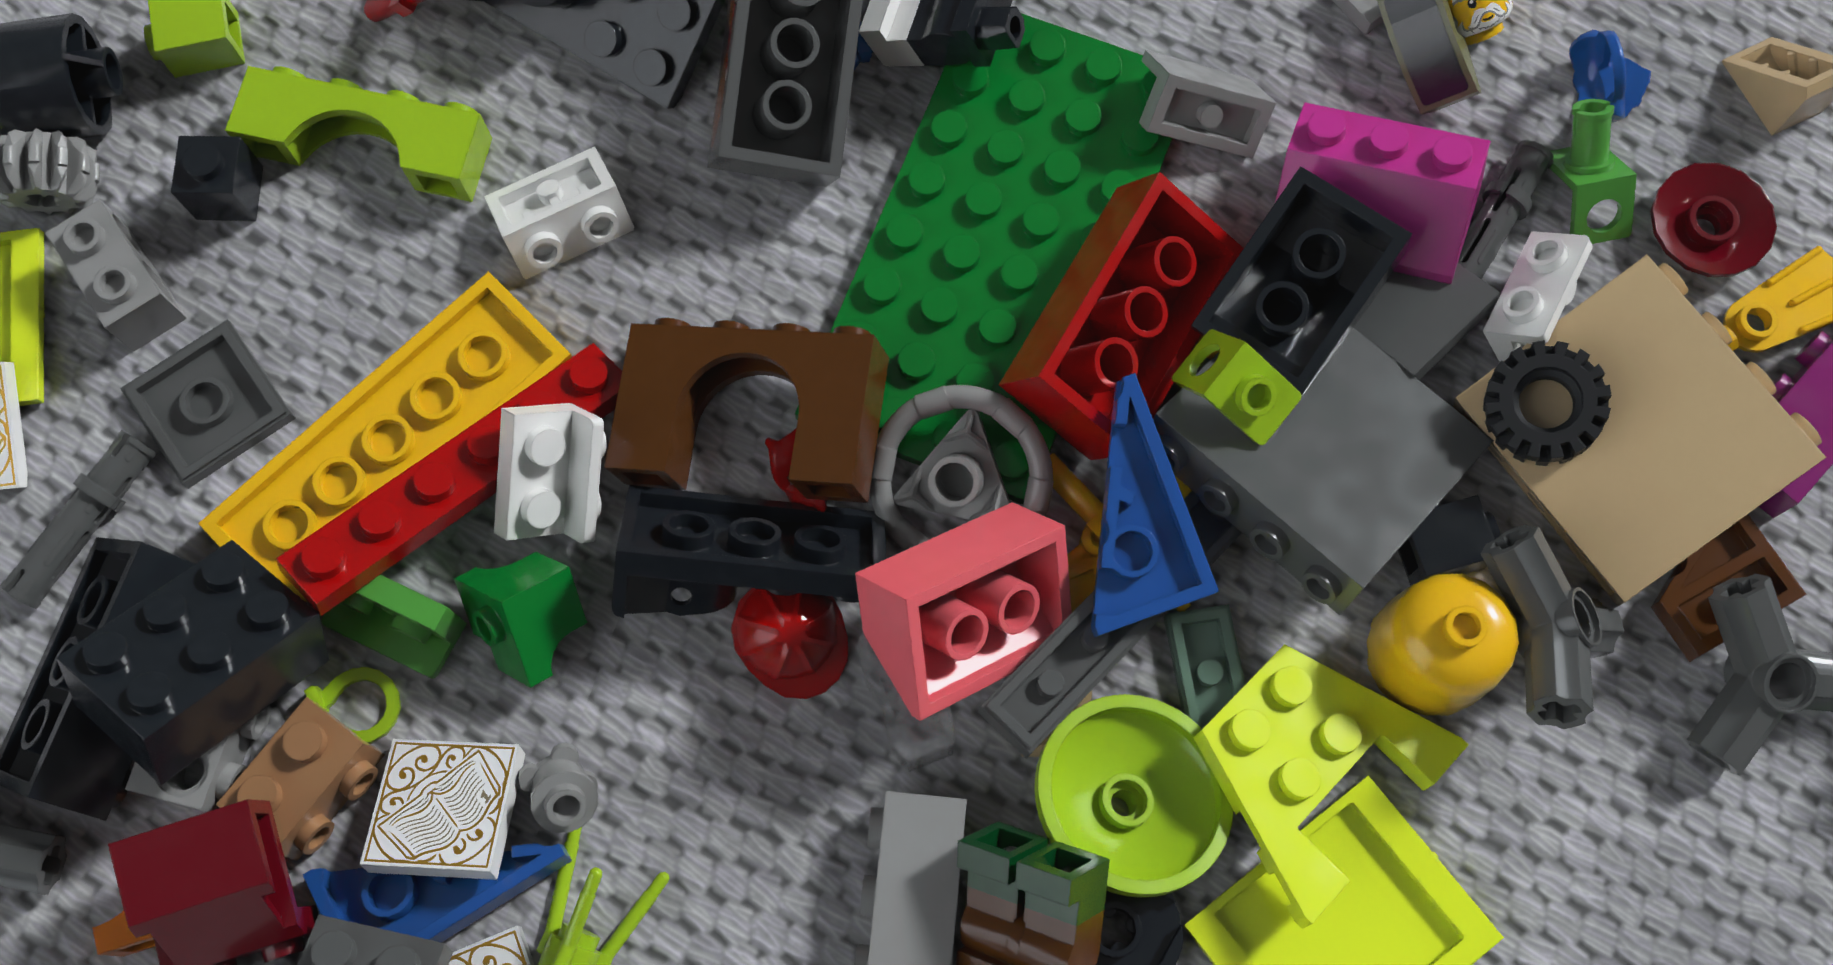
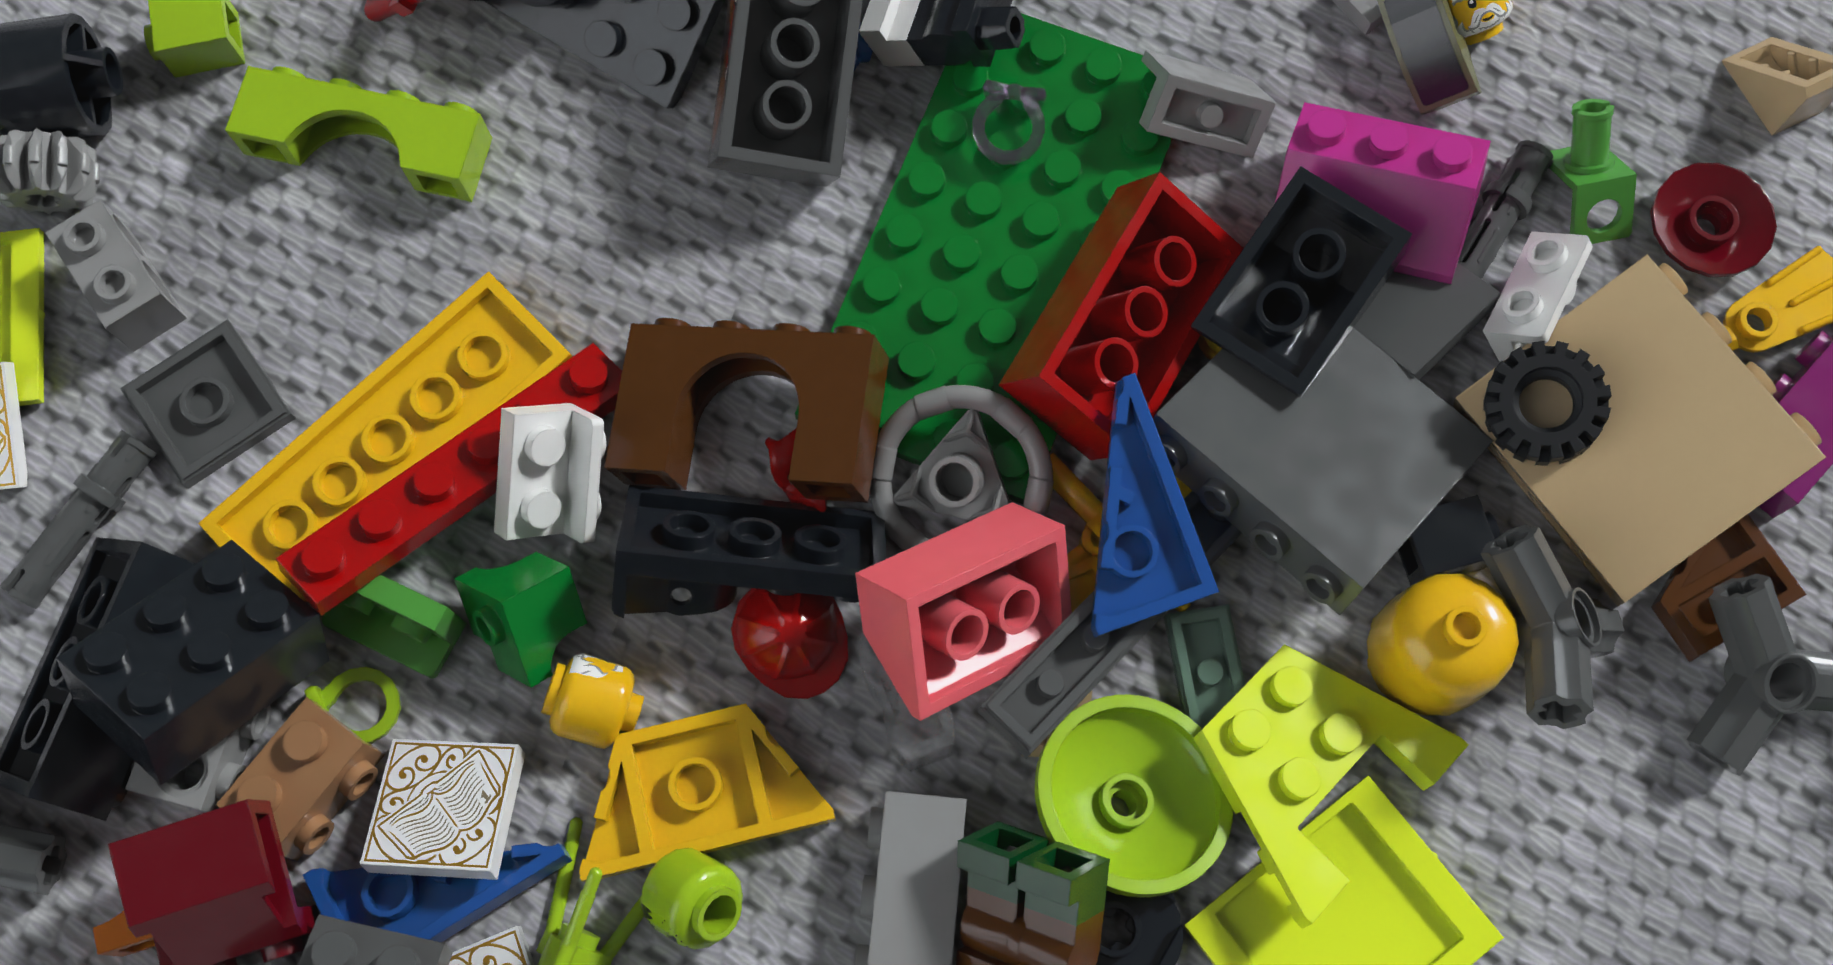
black brick [171,136,263,221] -> none
white bracket [484,146,634,279] -> none
light grey brick [518,743,598,833] -> none
lime bracket [1172,329,1301,445] -> none
blue piece [1569,29,1651,122] -> none
none -> yellow head [541,653,644,749]
none -> yellow wing [579,703,836,882]
none -> lime head [641,848,743,950]
none -> piece [972,80,1047,164]

